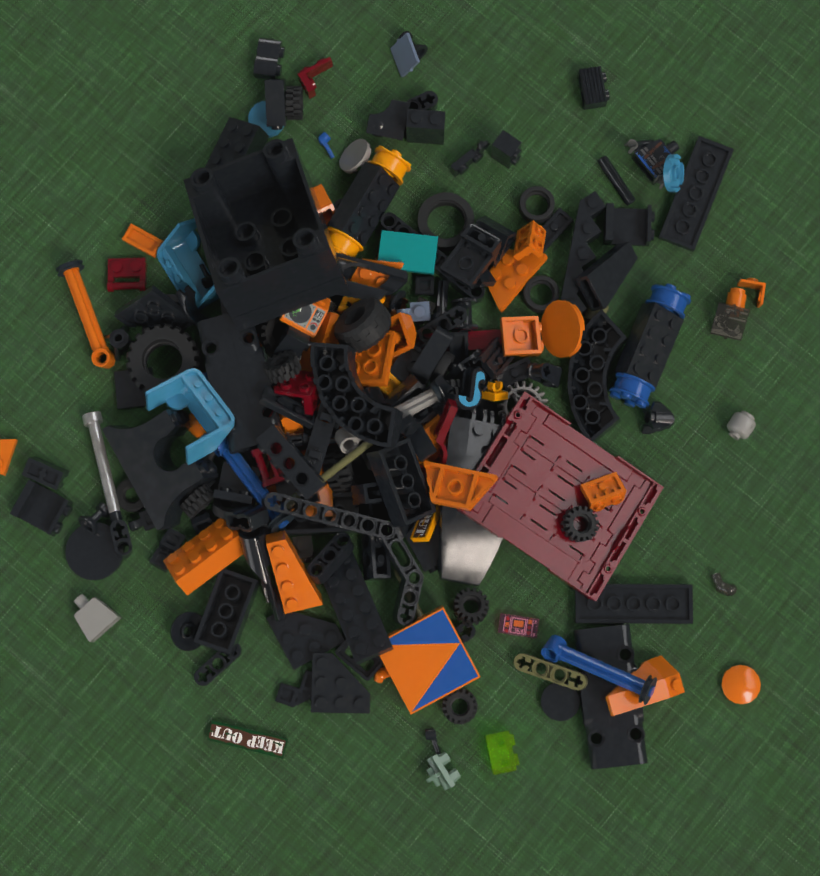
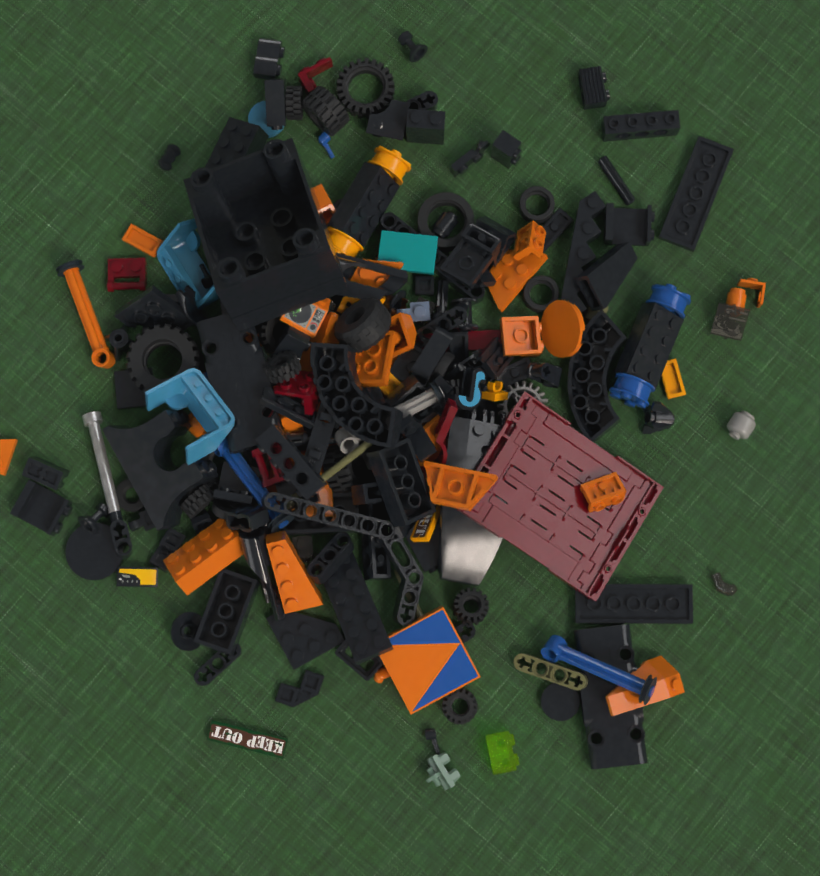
light grey torso [74,594,122,643] -> none
black plate [310,652,370,714] -> none
light grey tile [339,139,371,174] -> none
sand blue piece [390,33,420,77] -> none
tile [498,613,539,638] -> none
black tyre [561,506,599,542] -> none
torso [624,139,679,190] -> none
dark azure tile [663,154,684,192] -> none
orange dish [721,665,761,704] -> none
none -> slope [116,567,158,588]
none -> black piece [158,144,181,171]
none -> black tyre [301,86,350,136]
none -> black tyre [337,58,395,119]
none -> black brick [431,211,458,239]
none -> black brick [601,110,681,142]
none -> light orange tile [661,358,686,399]

